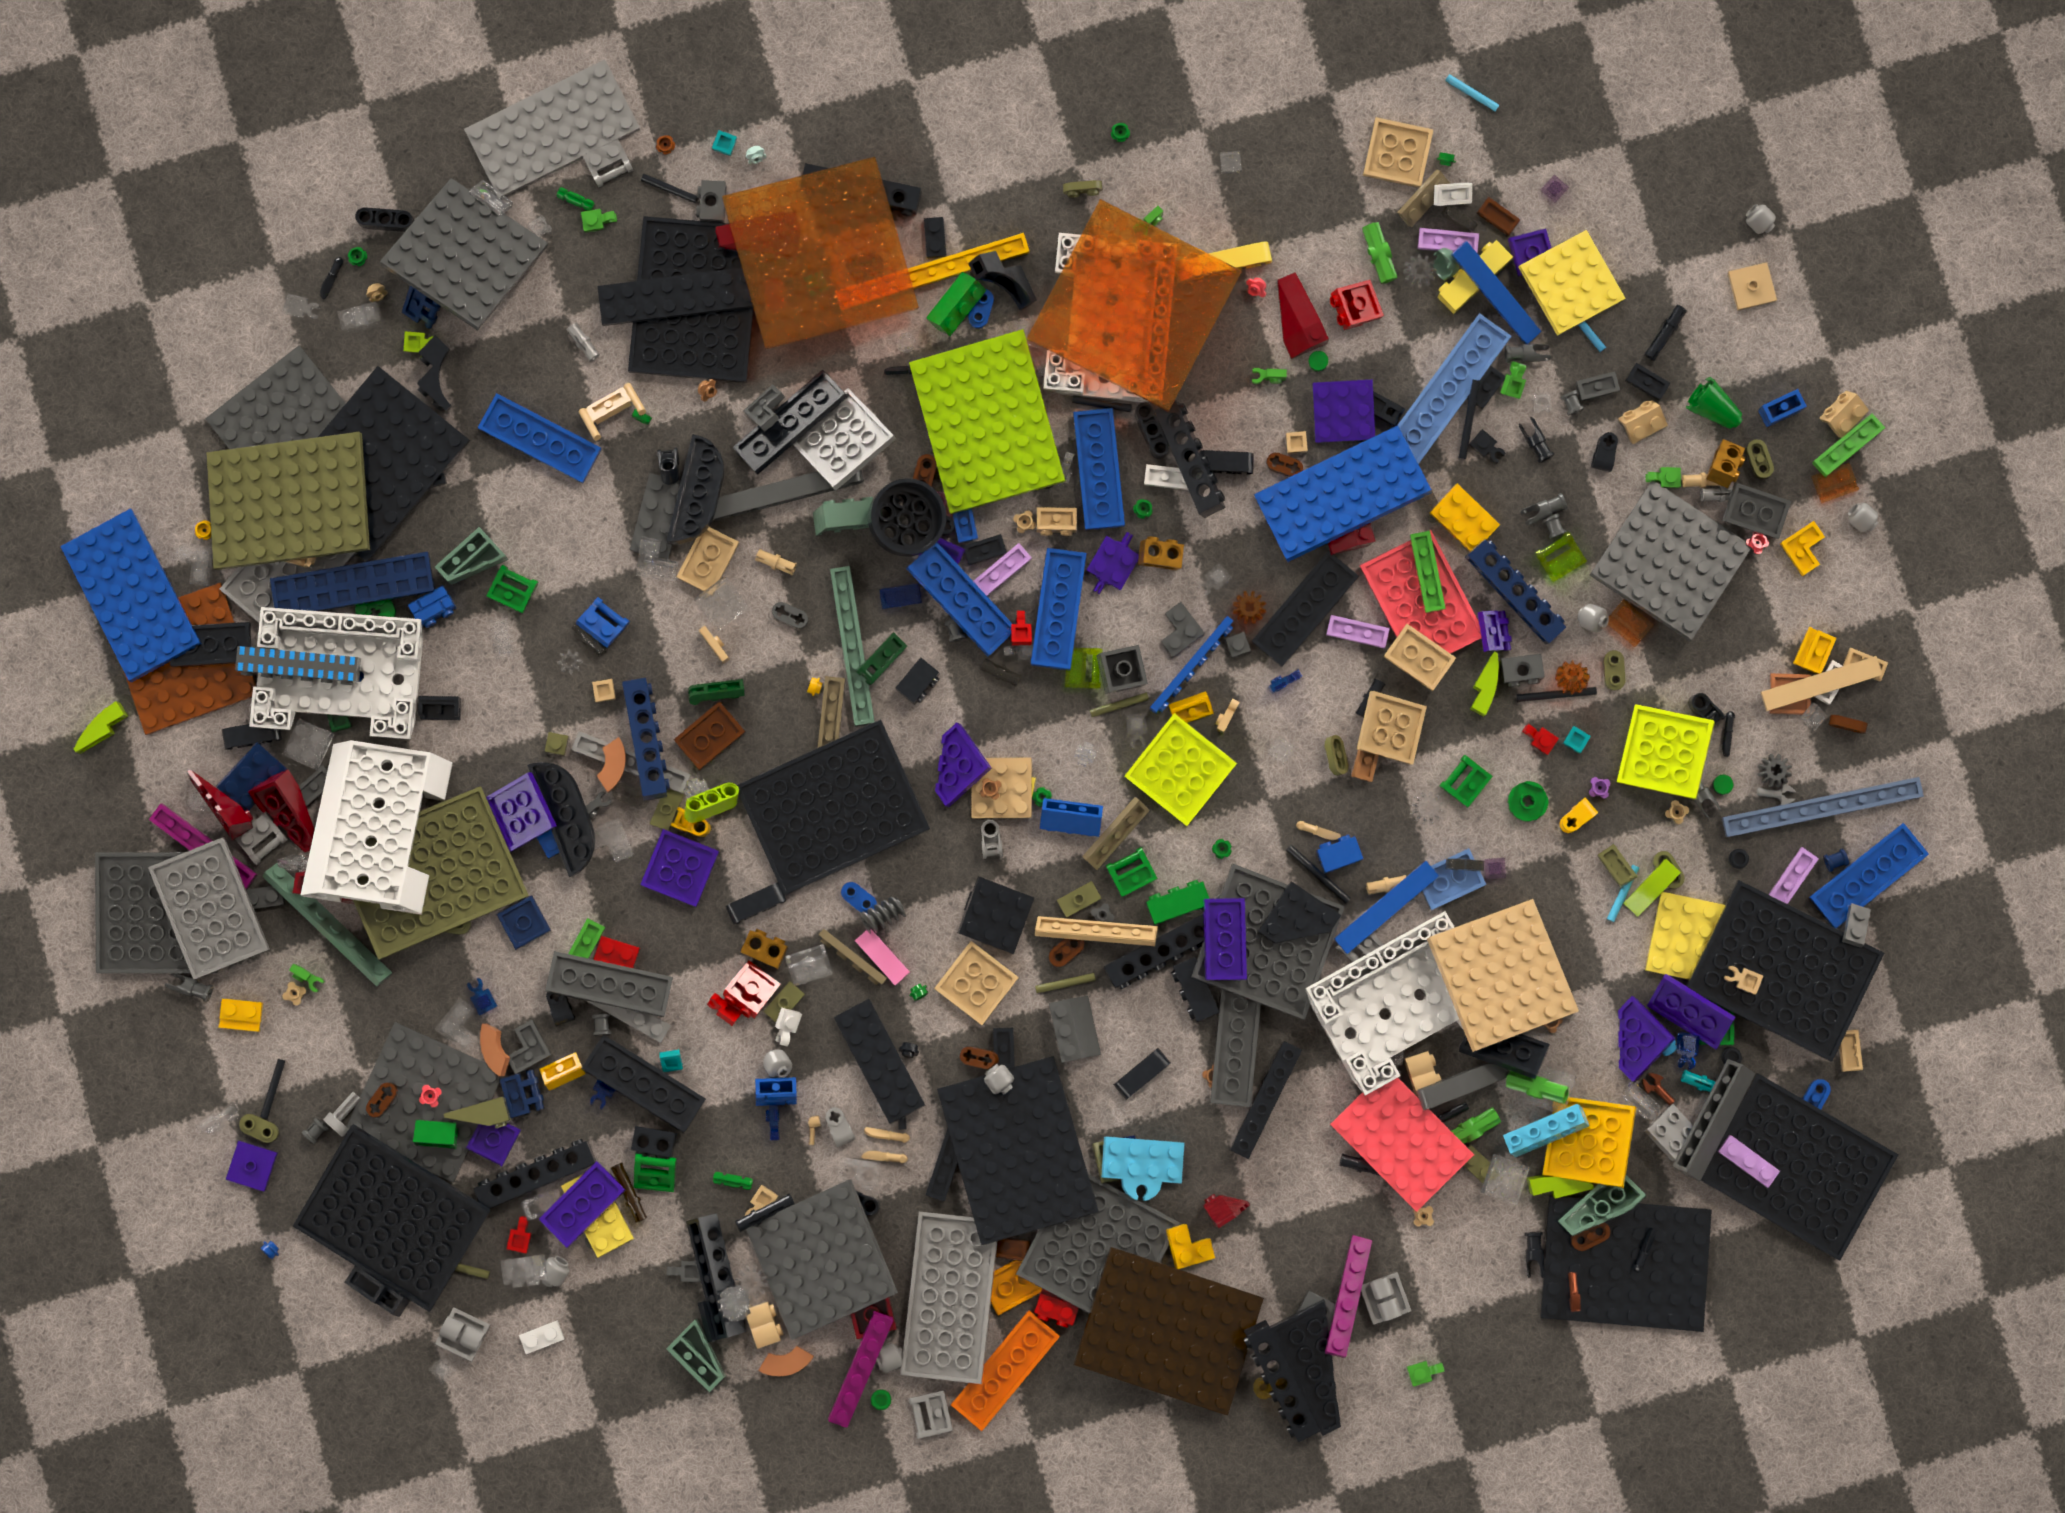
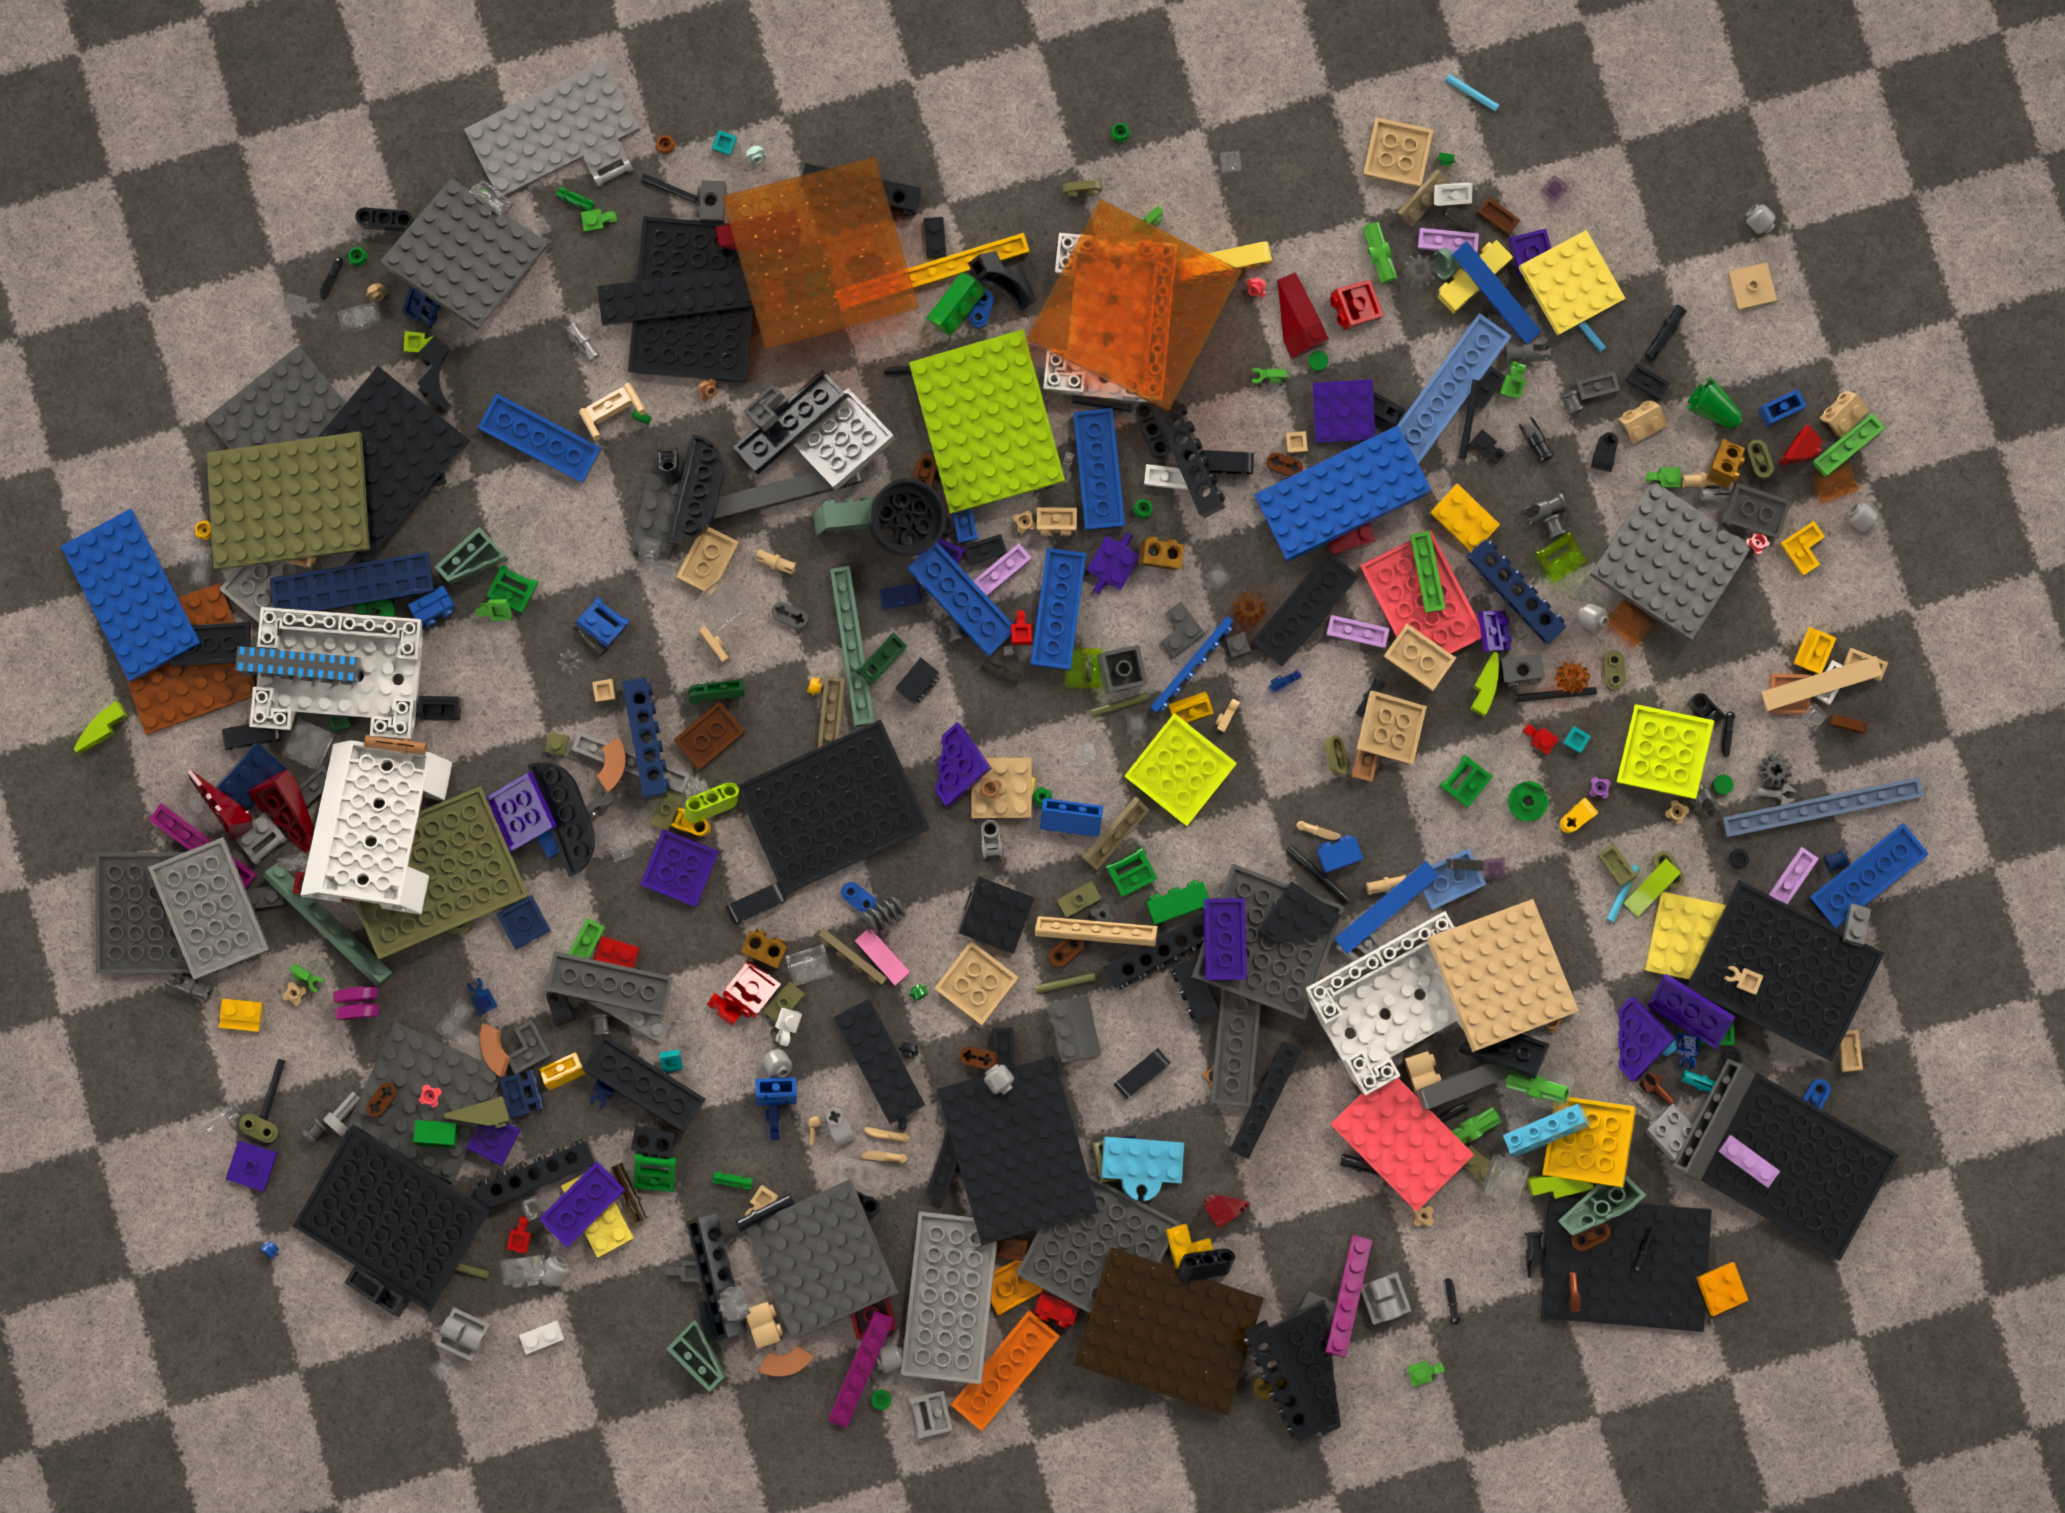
green plate [1212,839,1232,859] -> none
none -> magenta wheel [333,987,380,1020]
none -> medium nougat pin [364,735,427,756]
none -> bright green plate [475,599,512,621]
none -> black beam [1177,1248,1235,1281]
none -> black piece [1445,1278,1460,1325]
none -> light orange plate [1696,1262,1748,1316]
none -> red slope [1778,424,1823,466]

